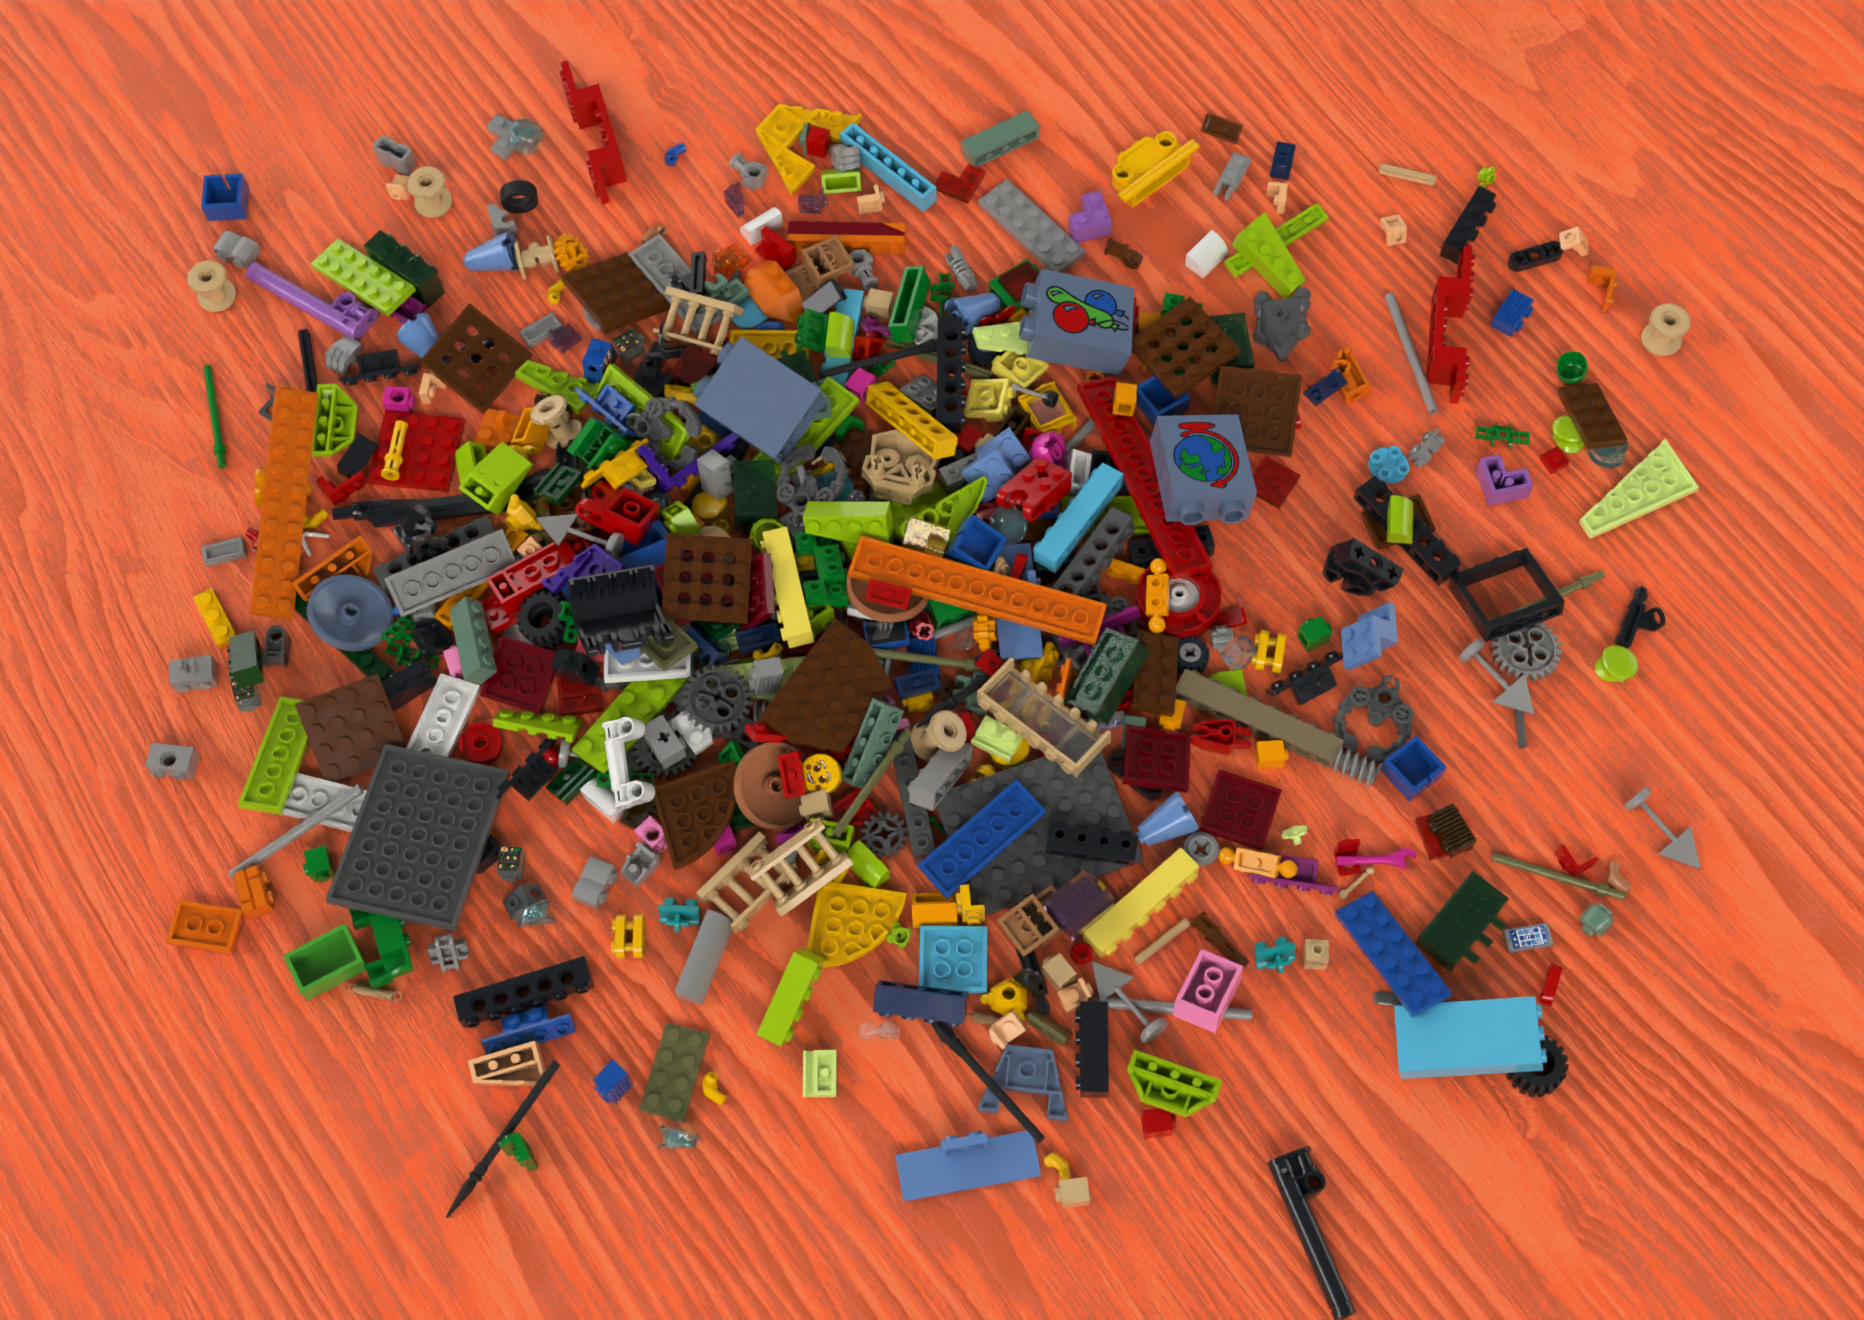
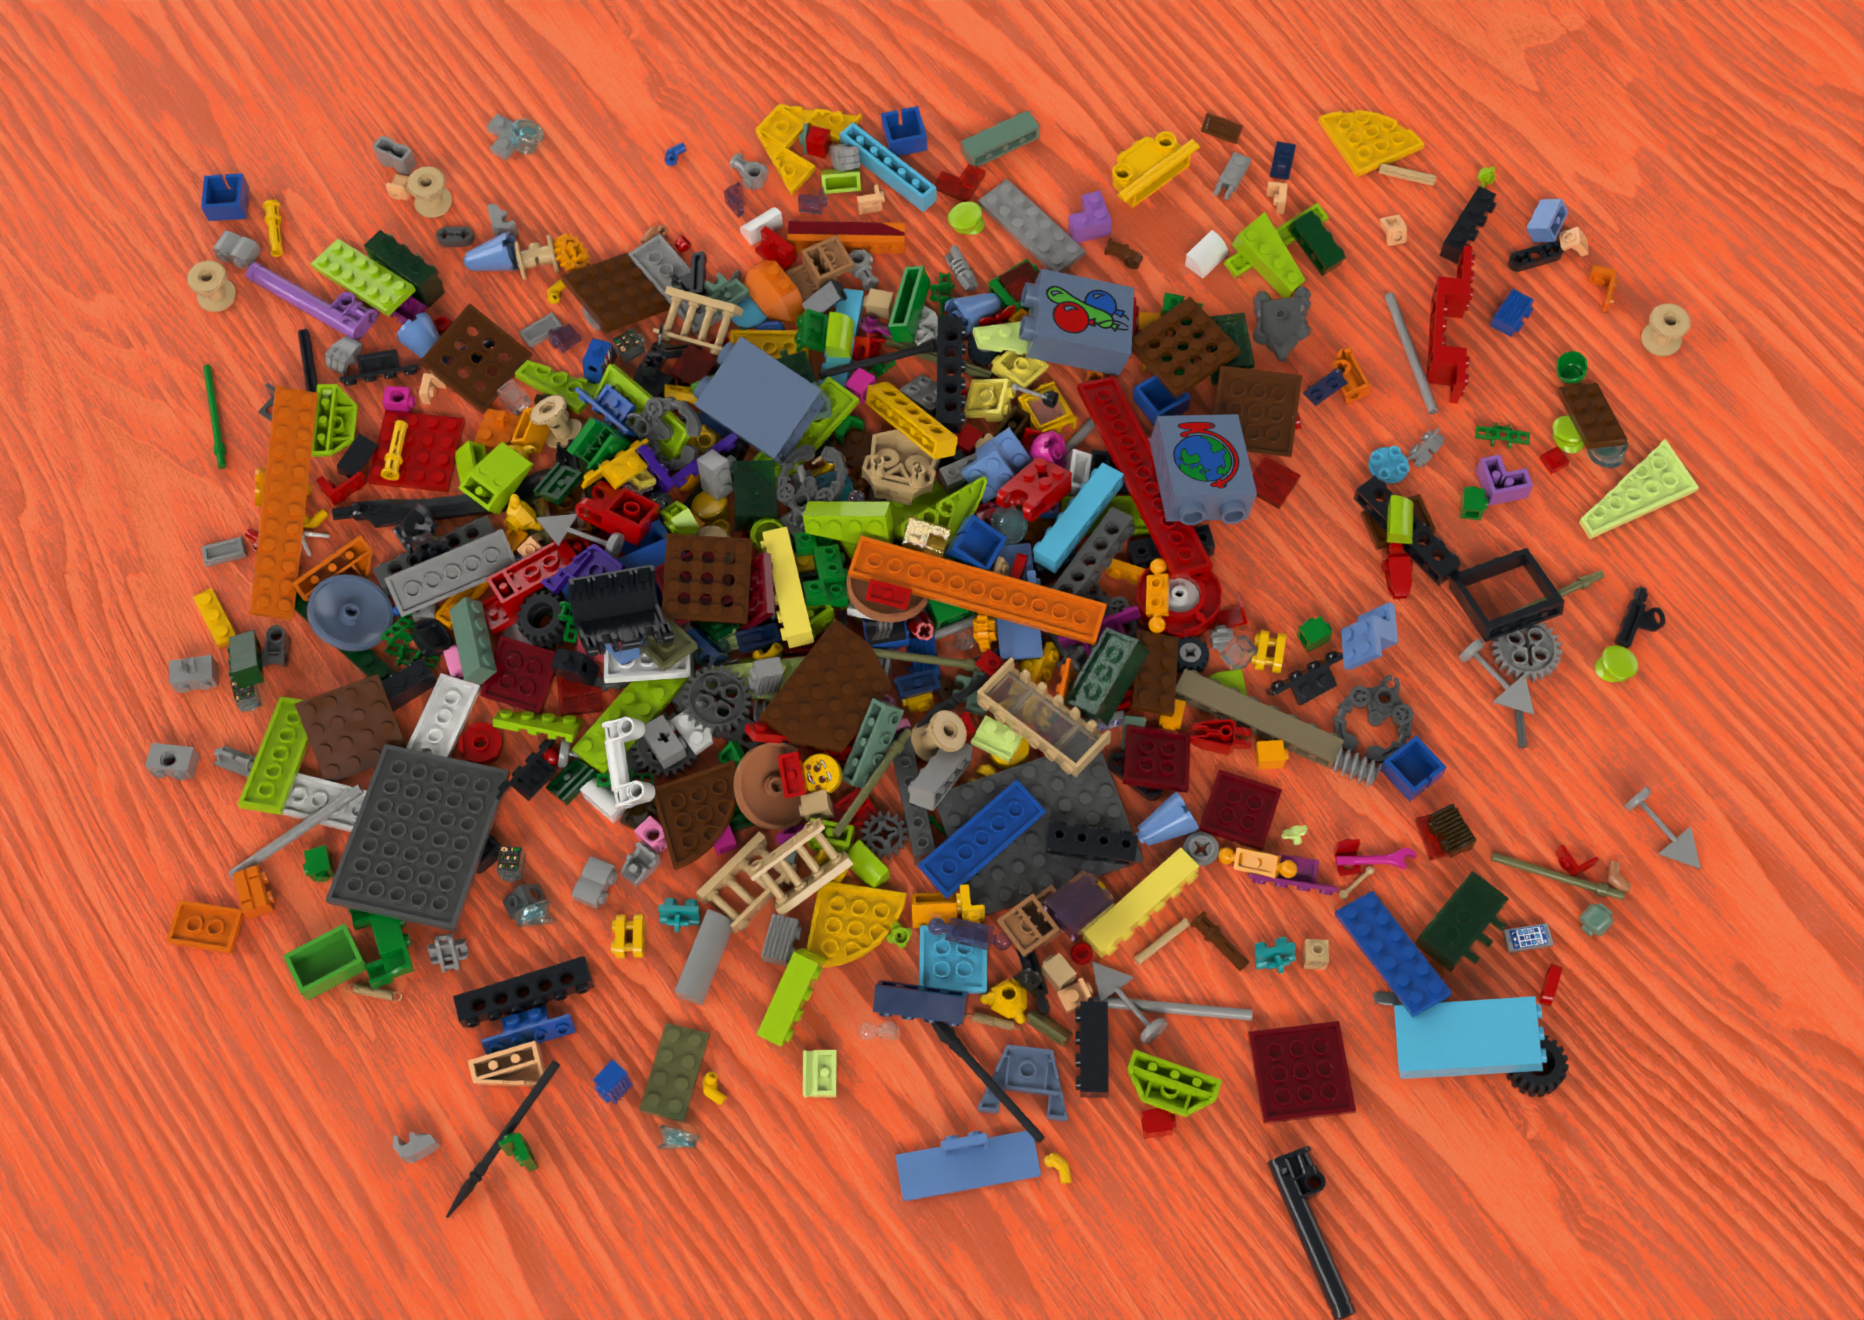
black tyre [500,180,538,214] -> none
red bracket [559,60,627,204] -> none
clear orange piece [711,243,751,276] -> none
light nougat bracket [989,1010,1027,1049] -> none
tan brick [1055,1177,1090,1208] -> none
light orange brick [1112,382,1137,417] -> none
bright pink brick [1173,949,1244,1033] -> none
black connector [1322,538,1403,596] -> none
none -> light grey hinge [214,746,256,777]
none -> yellow pin [263,200,283,257]
none -> light grey hand [392,1132,441,1163]
none -> red plate [434,316,452,335]
none -> dark grey beam [436,227,474,247]
none -> clear brick [497,379,531,415]
none -> red hinge [675,235,692,252]
none -> light grey brick [761,914,802,967]
none -> blue piece [881,106,927,157]
none -> clear purple plate [928,917,1012,951]
none -> lime piece [948,202,985,235]
none -> dark red plate [1248,1021,1356,1124]
none -> dark green brick [1288,210,1346,276]
none -> yellow plate [1318,110,1425,178]
none -> red hinge [1381,542,1413,600]
none -> green brick [1460,486,1488,521]
none -> medium blue brick [1527,199,1569,242]

